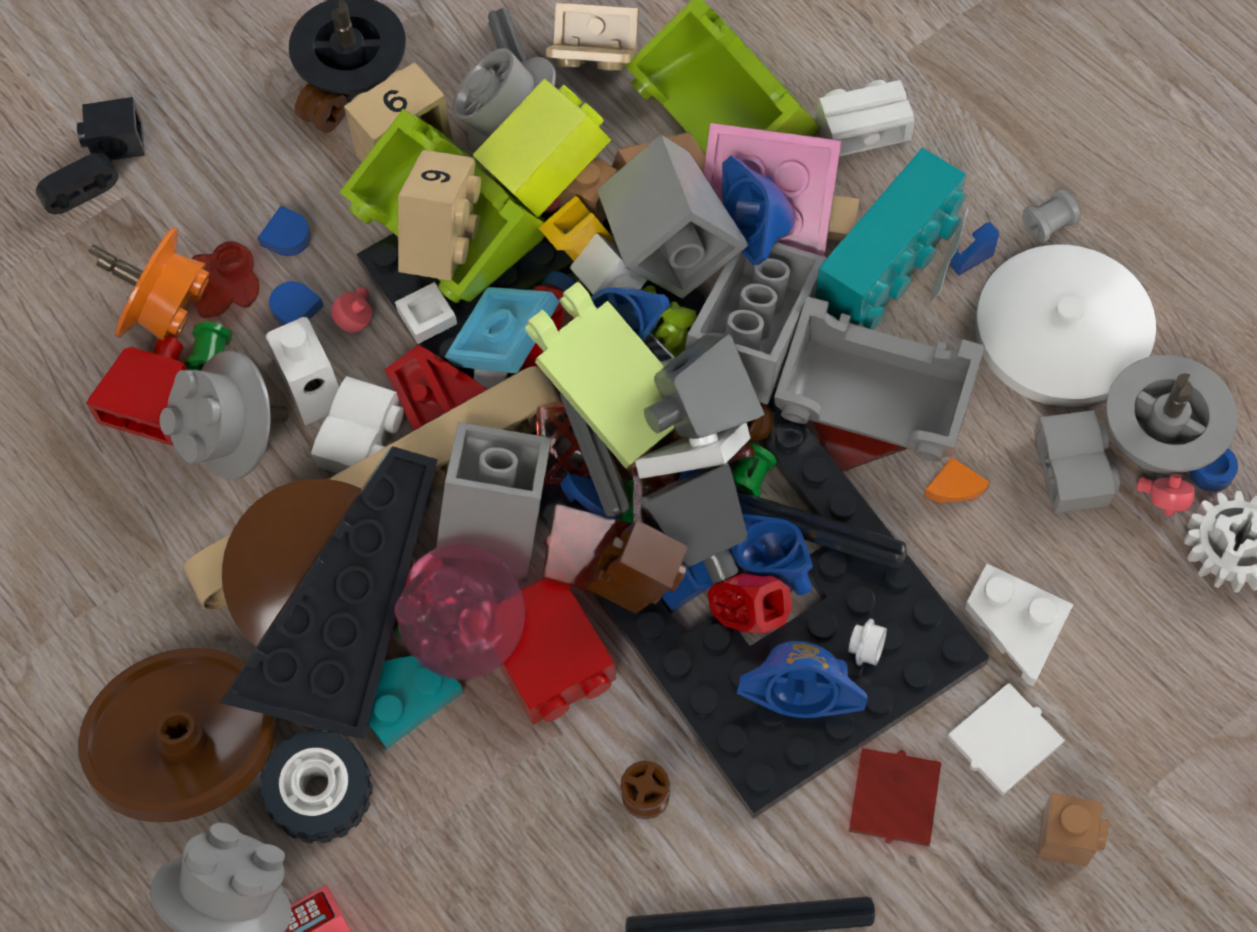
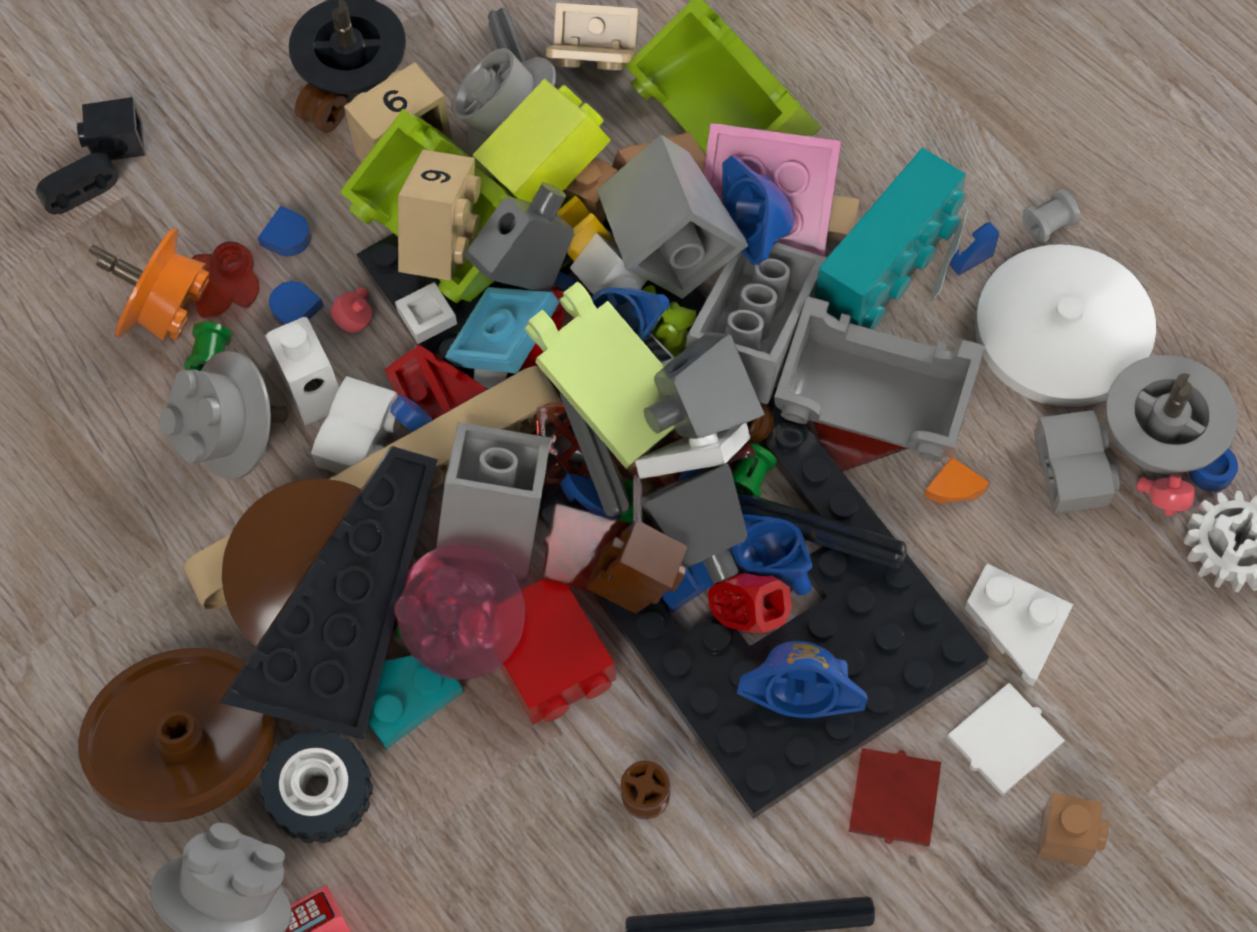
red torso [86,335,187,446] -> none
white brick [816,80,915,156] -> none
white plate [848,619,887,666] -> none
none -> blue tile [390,394,433,432]
none -> dark grey torso [464,182,574,292]

